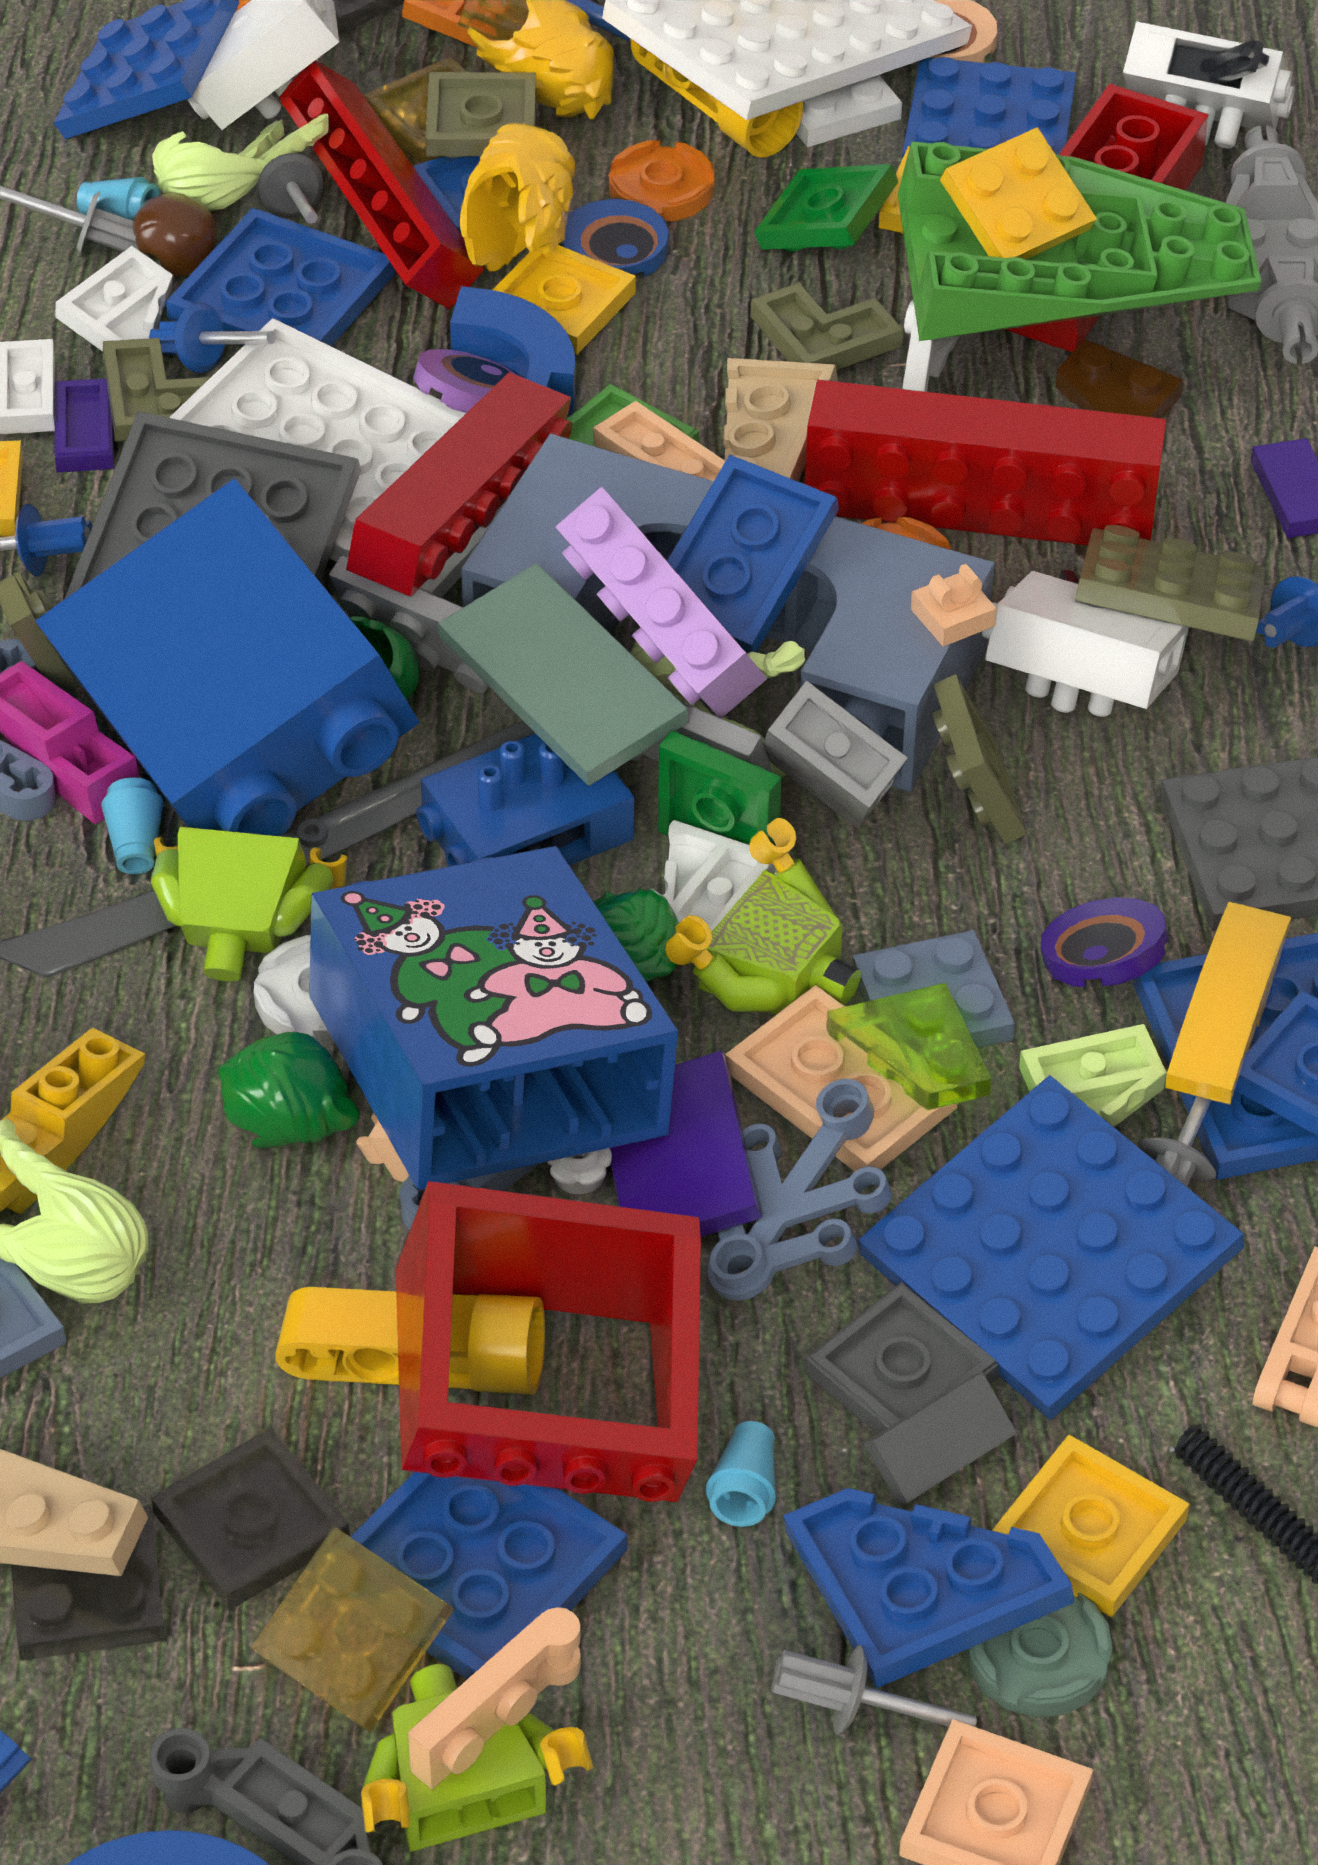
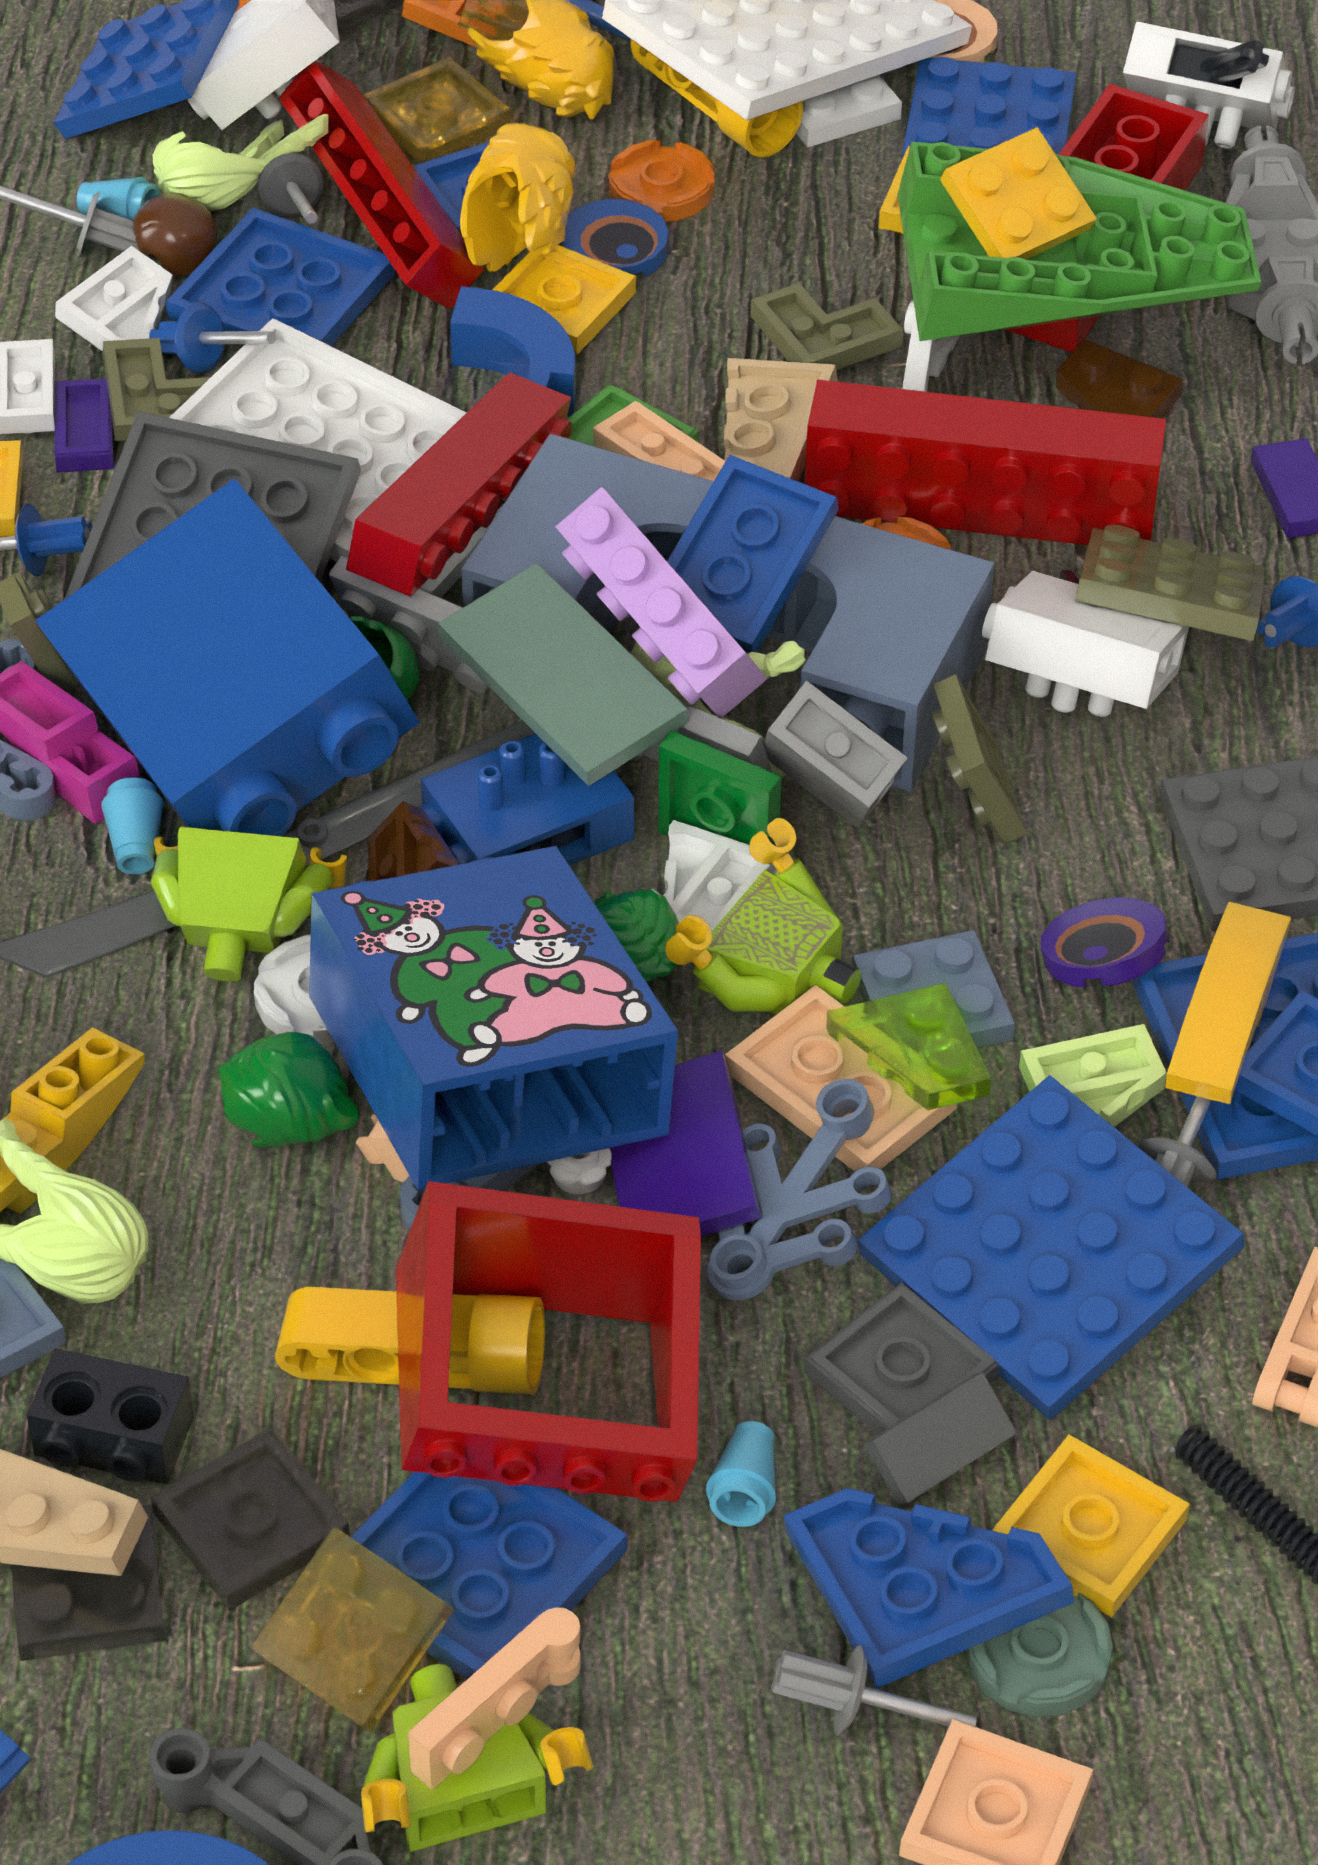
medium lavender tile [413,349,517,413] -> none
olive plate [426,72,536,158] -> none
green plate [754,164,899,251] -> none
light nougat tile [911,564,997,647] -> none
none -> black brick [27,1348,194,1485]
none -> reddish brown wing [368,801,458,881]

